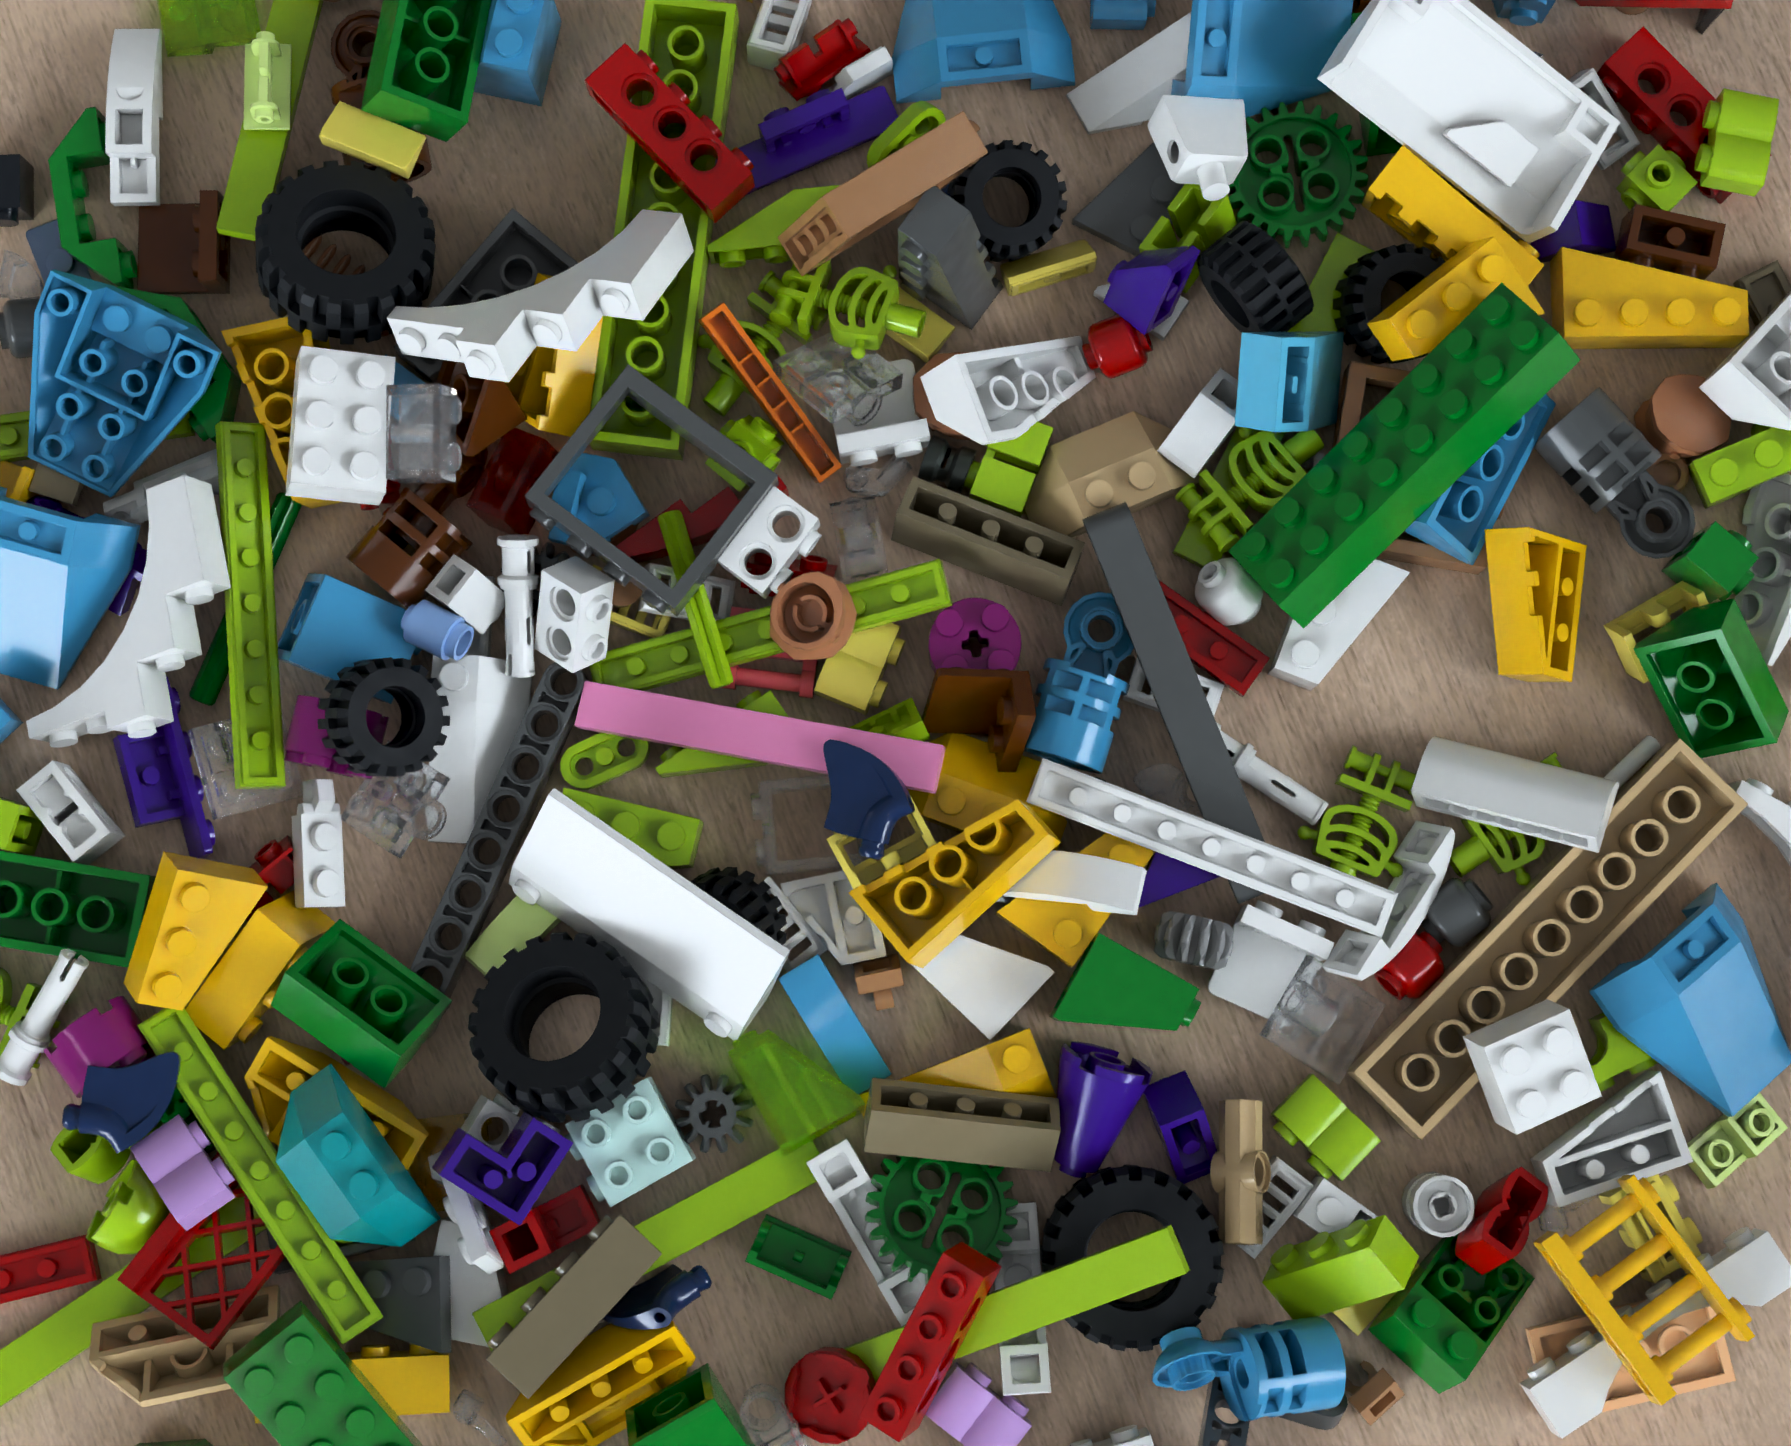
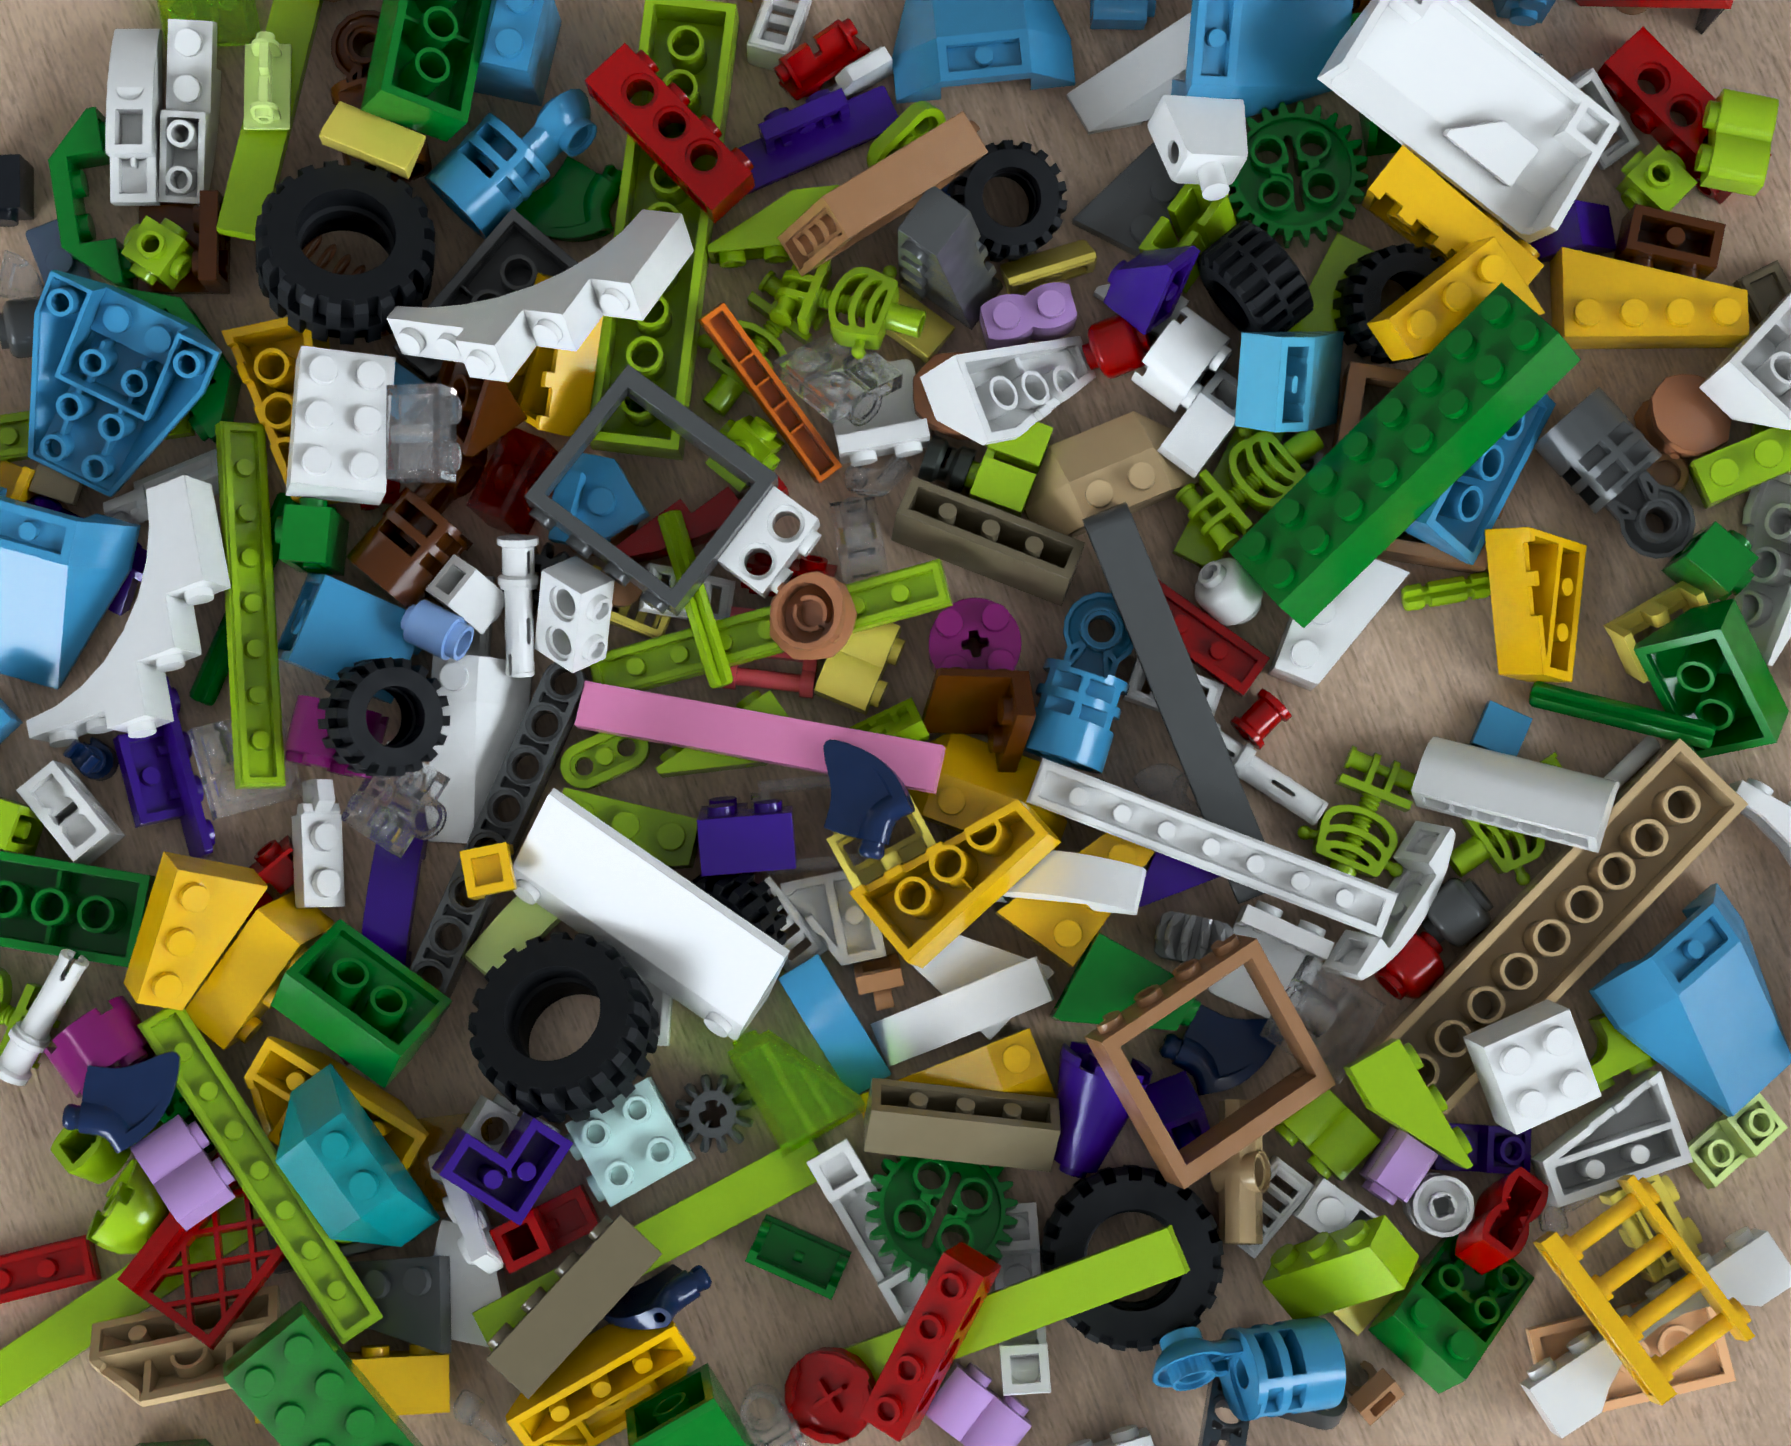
none -> dark blue piece [63,737,119,781]
none -> lime brick [121,215,194,291]
none -> white slope [159,19,221,204]
none -> green brick [275,498,350,576]
none -> dark purple slope [362,808,428,969]
none -> dark azure cylinder [424,89,597,239]
none -> yellow panel [459,842,517,900]
none -> green arm [515,156,622,242]
none -> dark purple brick [697,796,797,876]
none -> white slope [870,956,1055,1067]
none -> lavender brick [979,282,1077,350]
none -> medium nougat window [1084,934,1336,1189]
none -> white brick [1131,306,1233,413]
none -> dark blue arm [1159,1004,1282,1096]
none -> red bush [1230,688,1292,750]
none -> lime slope [1343,1038,1473,1169]
none -> lavender brick [1359,1127,1438,1206]
none -> lime axle [1401,572,1491,611]
none -> dark purple slope [1430,1123,1532,1174]
none -> dark azure tile [1469,700,1532,757]
none -> green axle [1529,681,1716,749]

